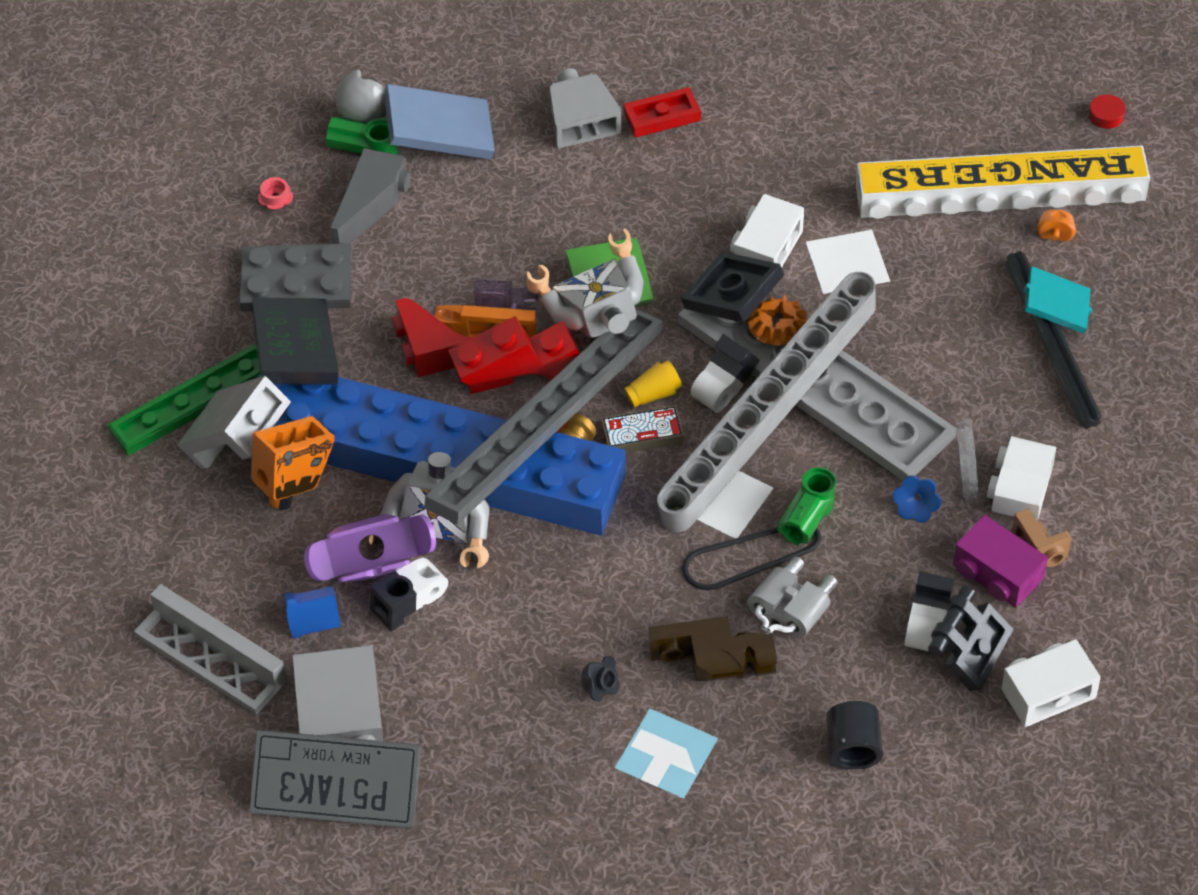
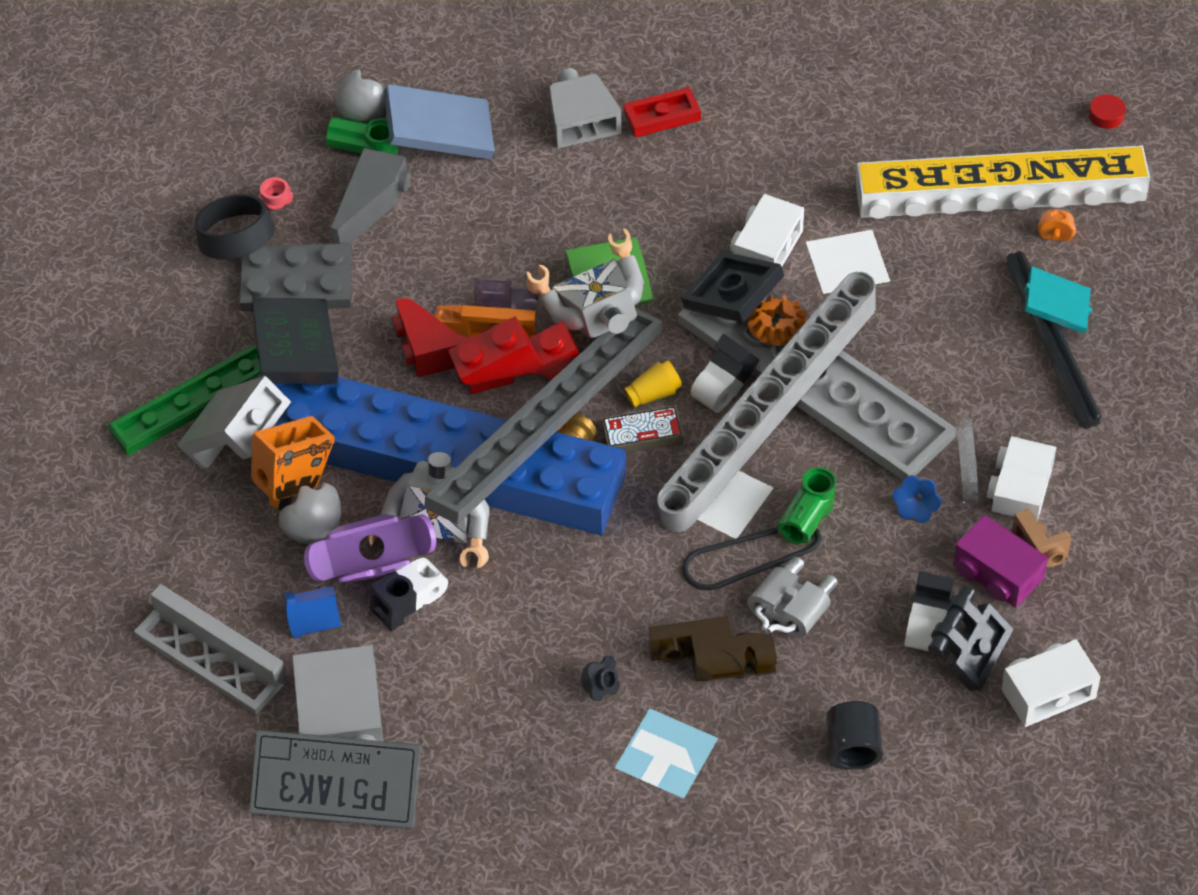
none -> black tyre [195,194,275,259]
none -> light grey hair [279,482,342,545]

